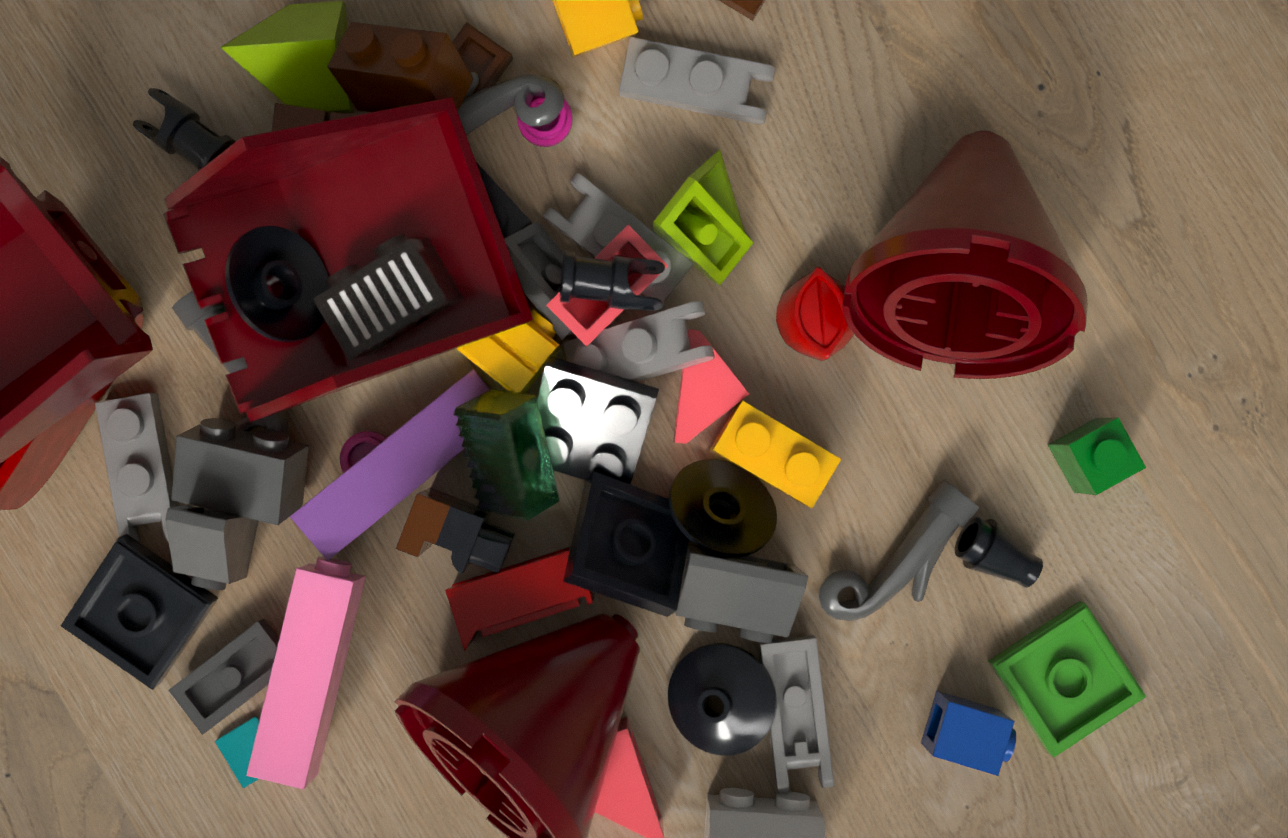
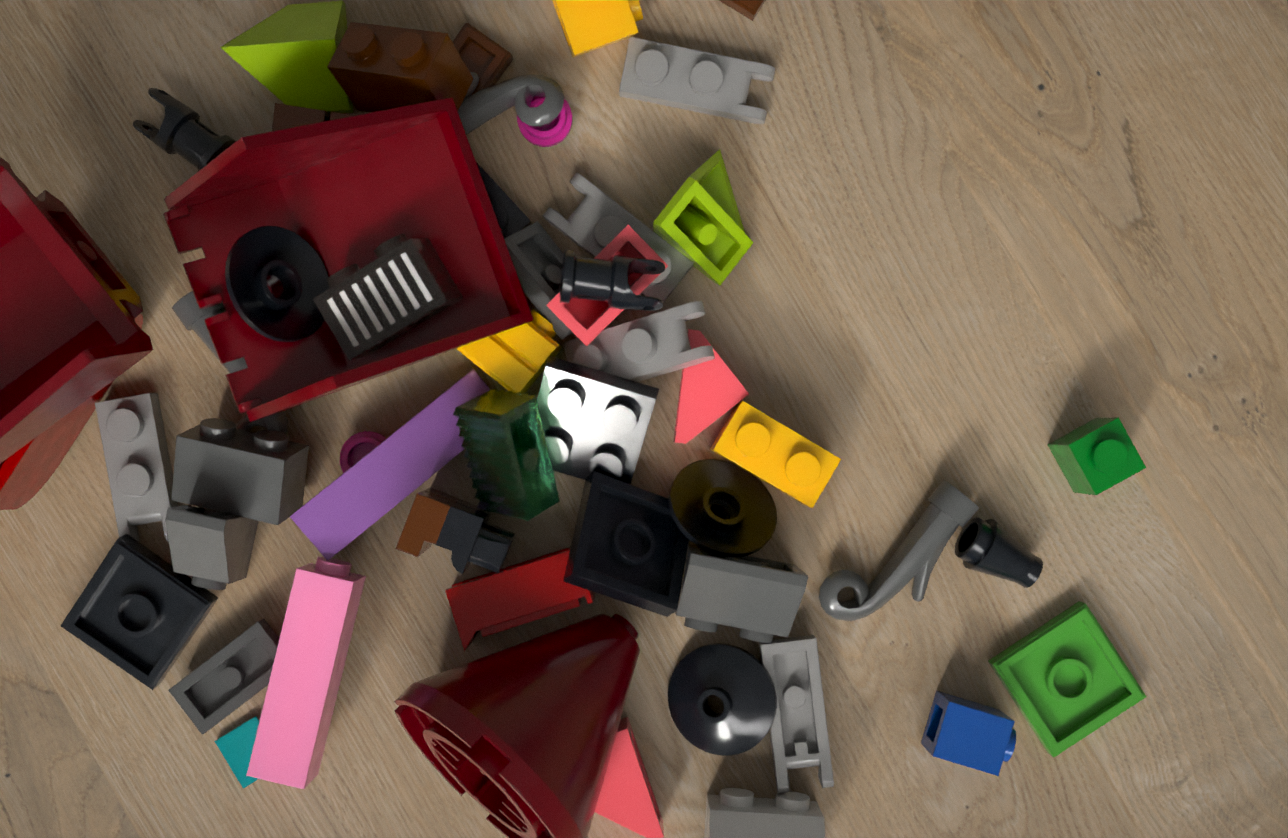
red hat [776,267,854,361] -> none
dark red cone [842,131,1088,379] -> none

